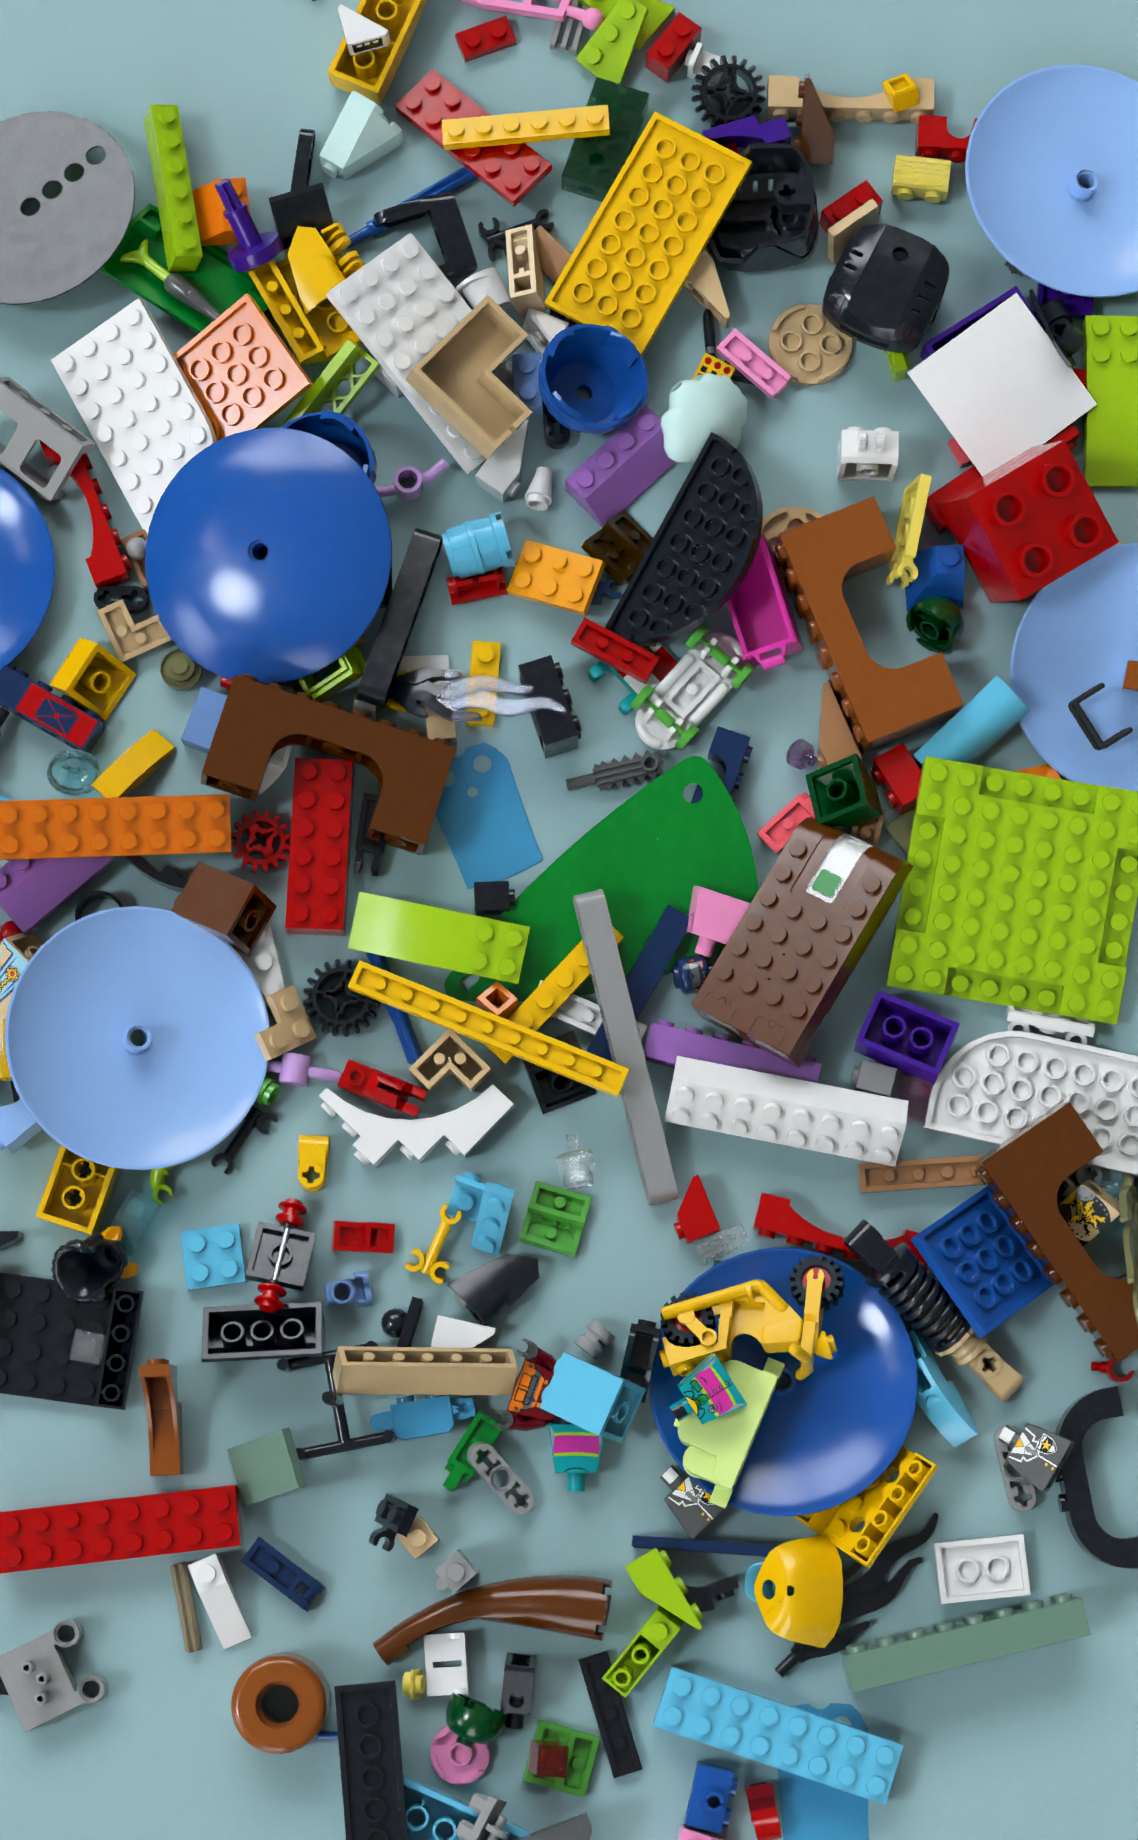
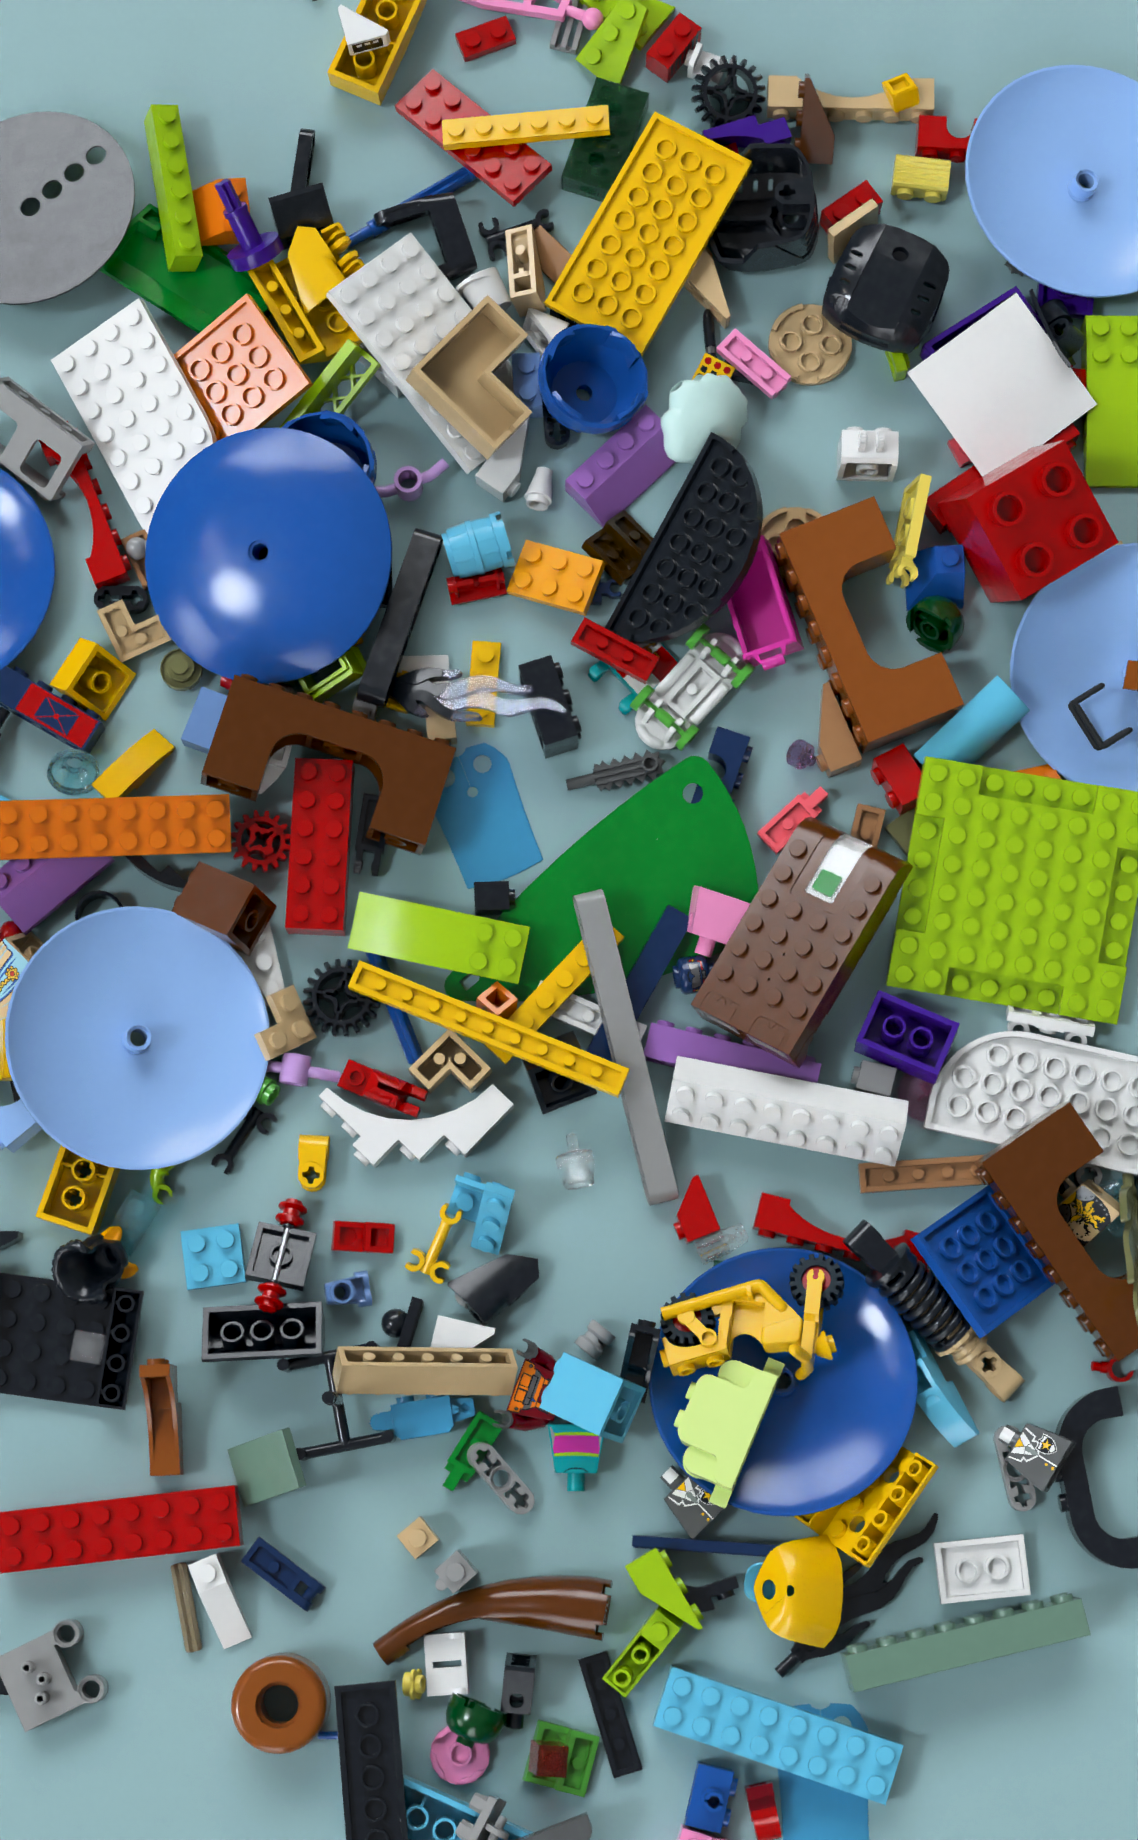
dark grey piece [120,239,221,321] -> none
light aqua slope [319,90,403,180] -> none
black plate [369,1493,419,1552] -> none
bright green slope [518,1181,592,1258] -> none
torso [669,1352,747,1424] -> none
dark green slope [805,753,883,827] -> none

